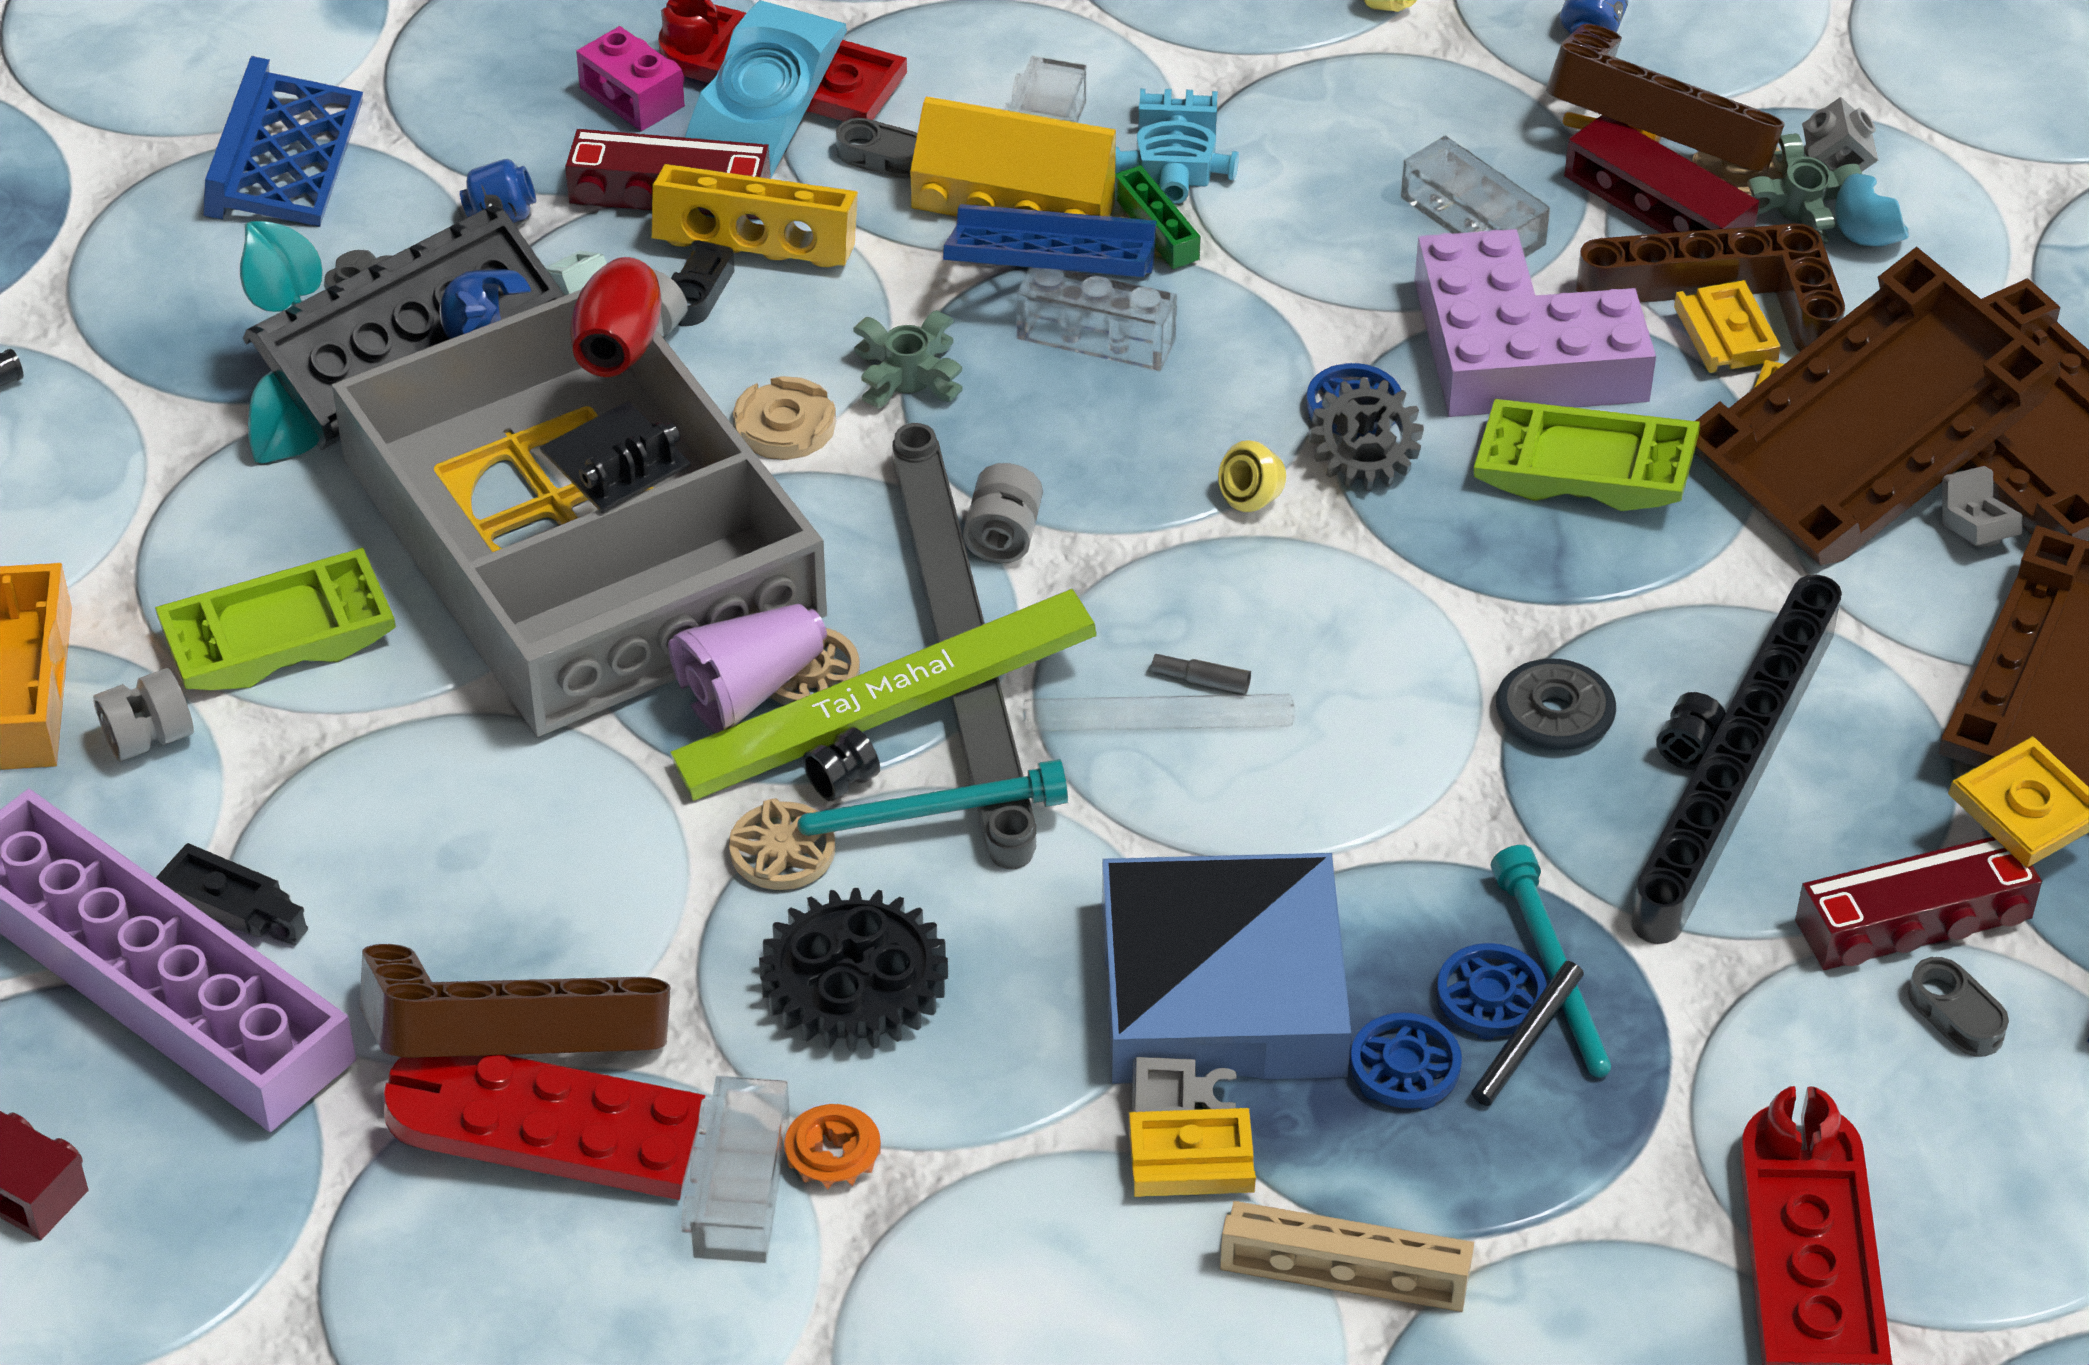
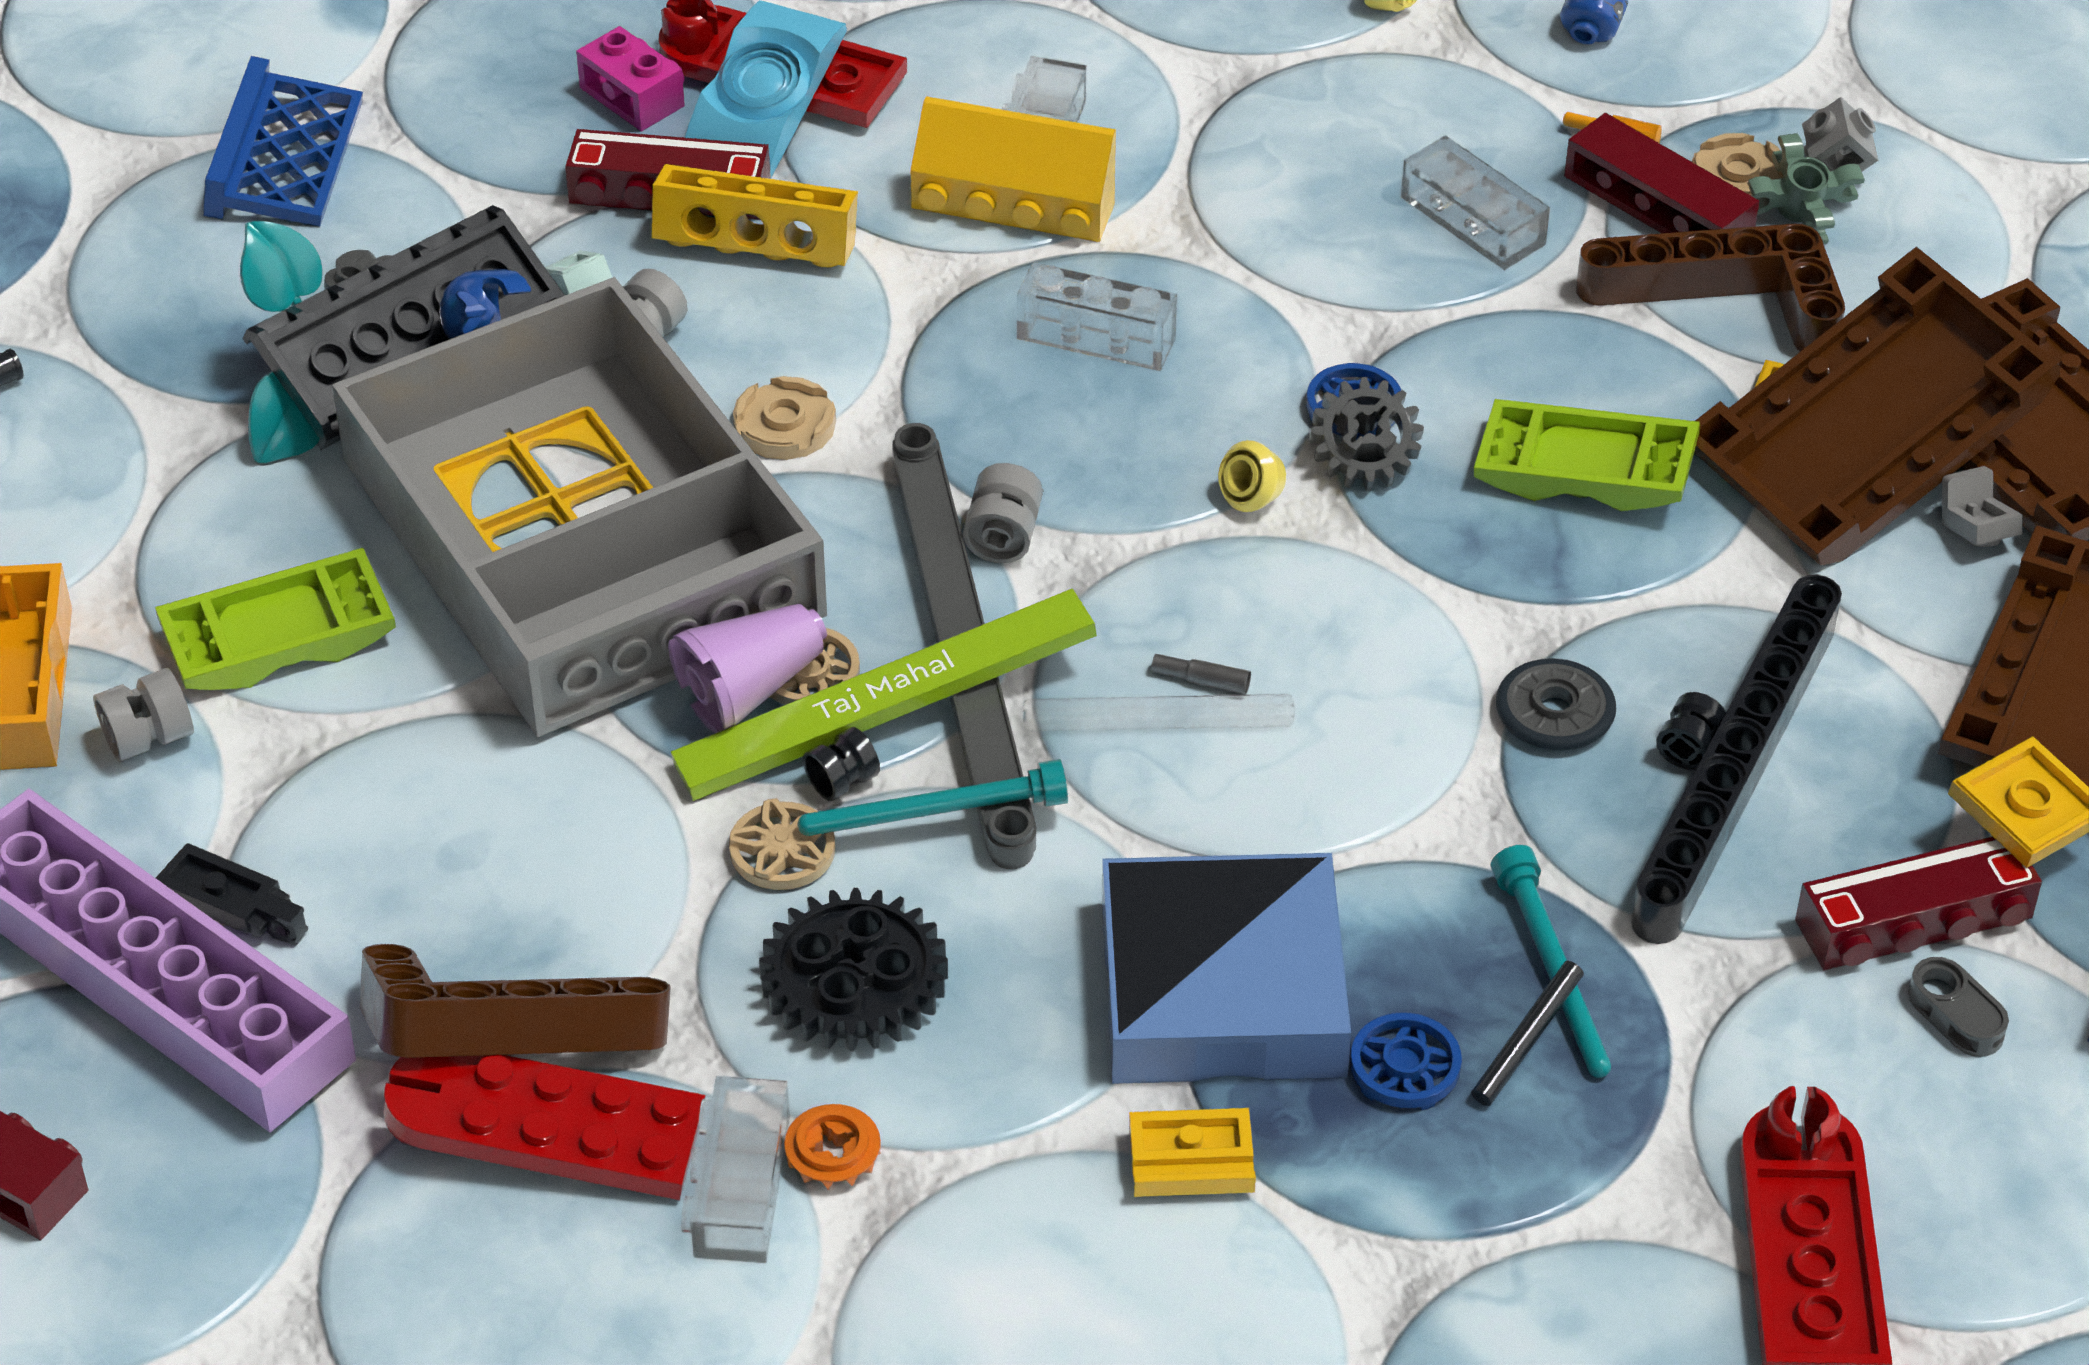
blue head [460,159,536,223] -> none
black hinge [540,401,691,513] -> none
red piece [570,257,662,377] -> none
black piece [671,240,735,326] -> none
dark grey piece [836,118,917,178] -> none
sand green pin [853,310,963,409] -> none
blue fence [943,204,1157,277] -> none
medium azure piece [1115,88,1239,204] -> none
green piece [1115,165,1201,269] -> none
light grey plate [1132,1057,1237,1112] -> none
tan fence [1220,1201,1474,1312] -> none
lavender brick [1414,229,1656,417] -> none
blue wheel [1437,943,1547,1040] -> none
reddish brown beam [1546,24,1785,171] -> none
yellow plate [1674,280,1781,373] -> none
medium azure hair [1835,173,1909,247] -> none

